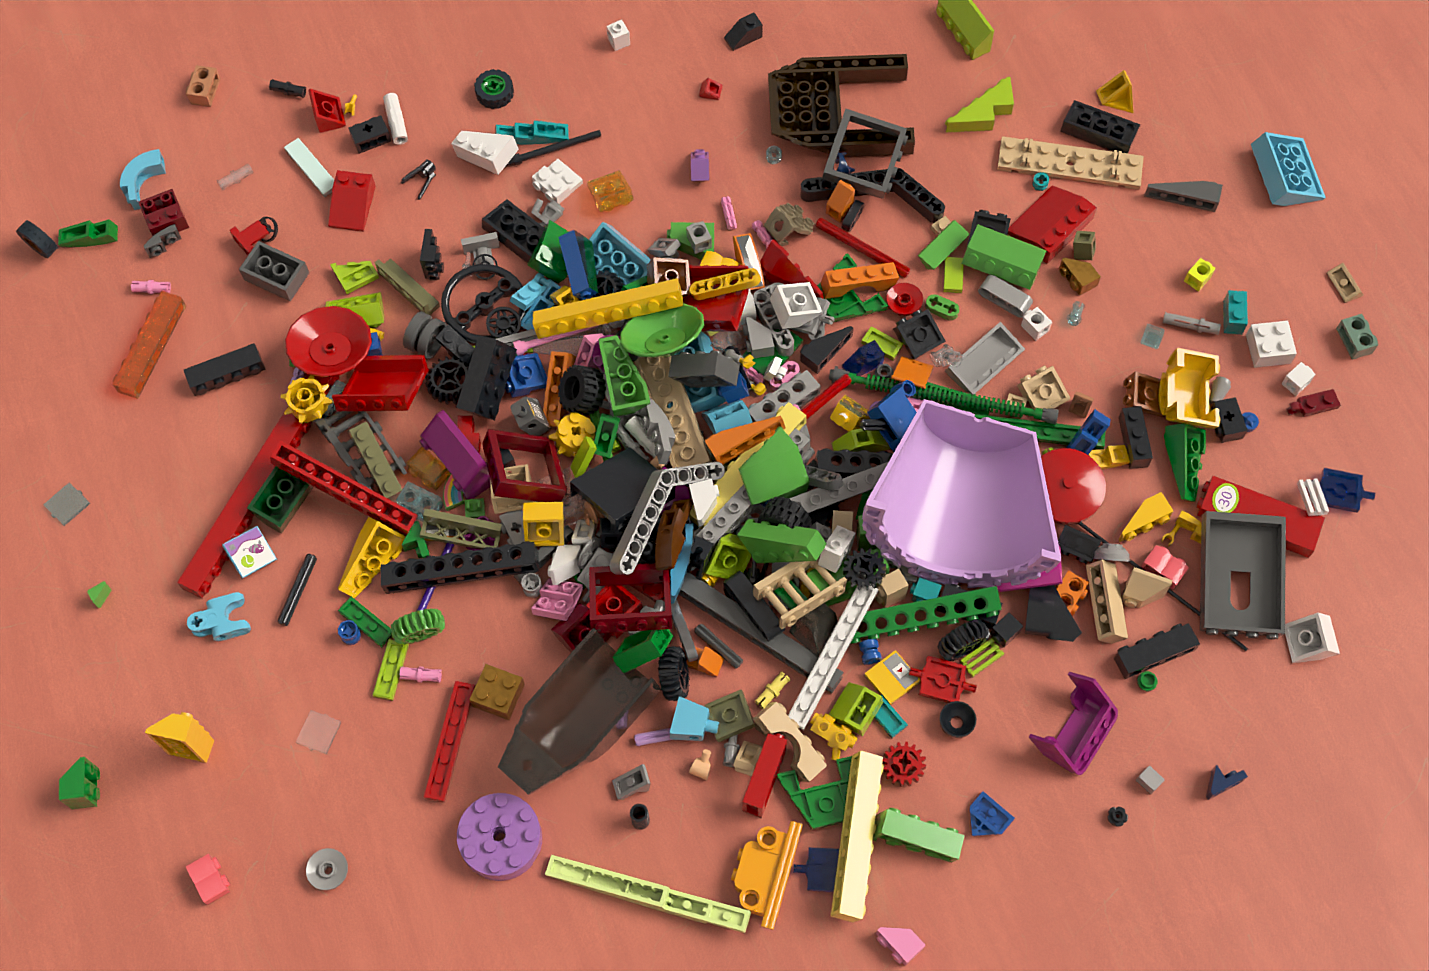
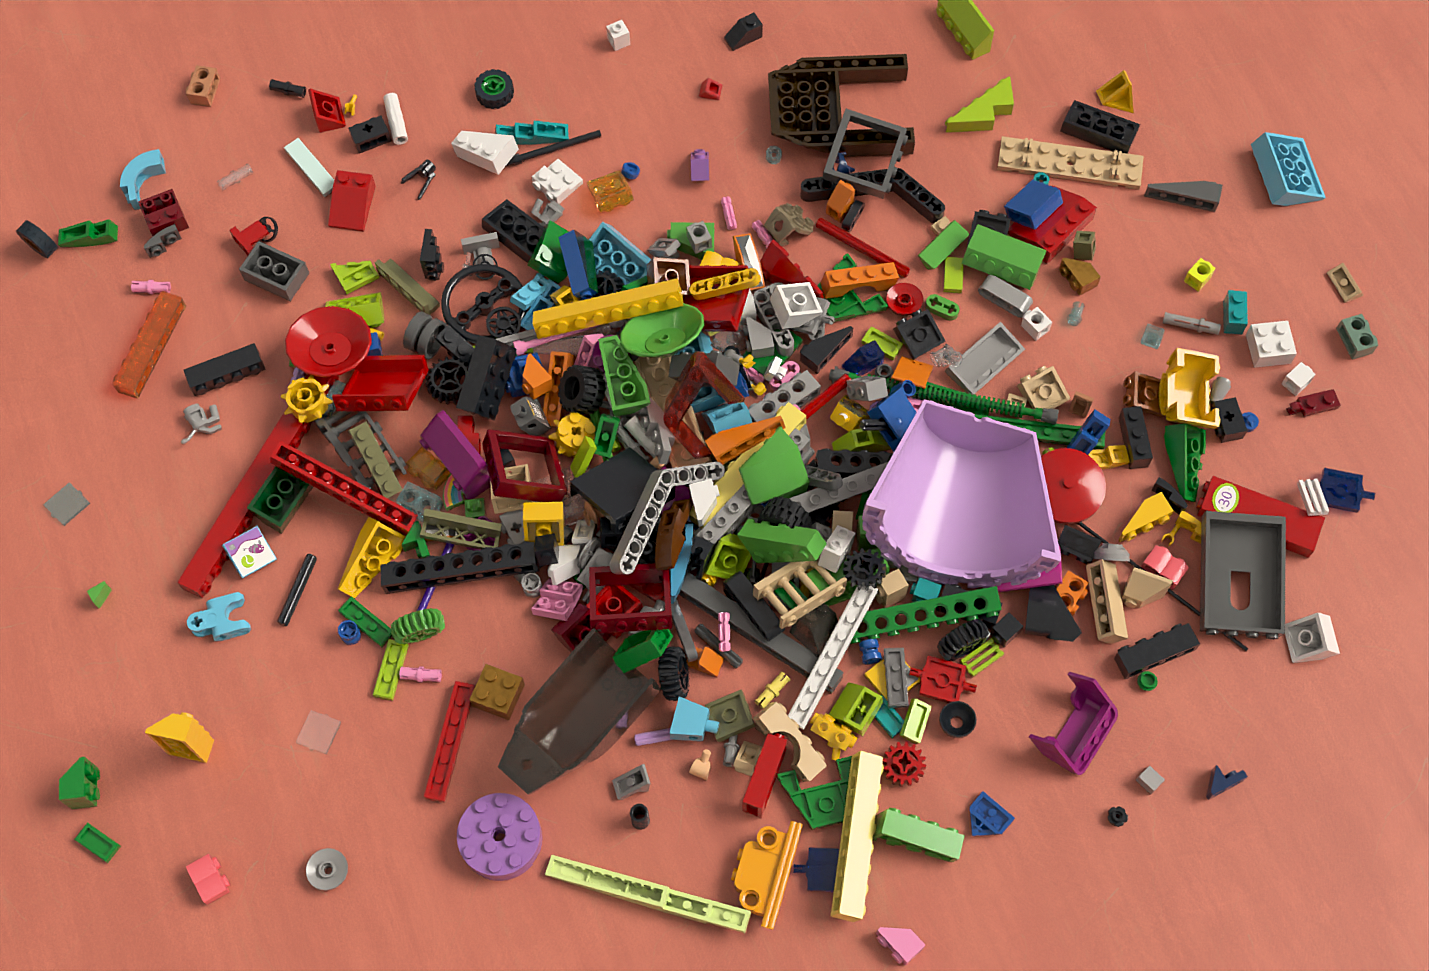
none -> green tile [74,822,121,863]
none -> light grey piece [181,404,222,444]
none -> orange slope [522,353,552,400]
none -> black brick [534,533,559,566]
none -> blue tile [621,162,640,179]
none -> clear red windscreen [663,351,745,459]
none -> bright pink axle [718,612,730,652]
none -> light grey brick [846,376,888,401]
none -> flat silver tile [883,648,909,708]
none -> tile [900,698,932,744]
none -> blue brick [1004,179,1063,230]
none -> black slope [1152,477,1188,515]

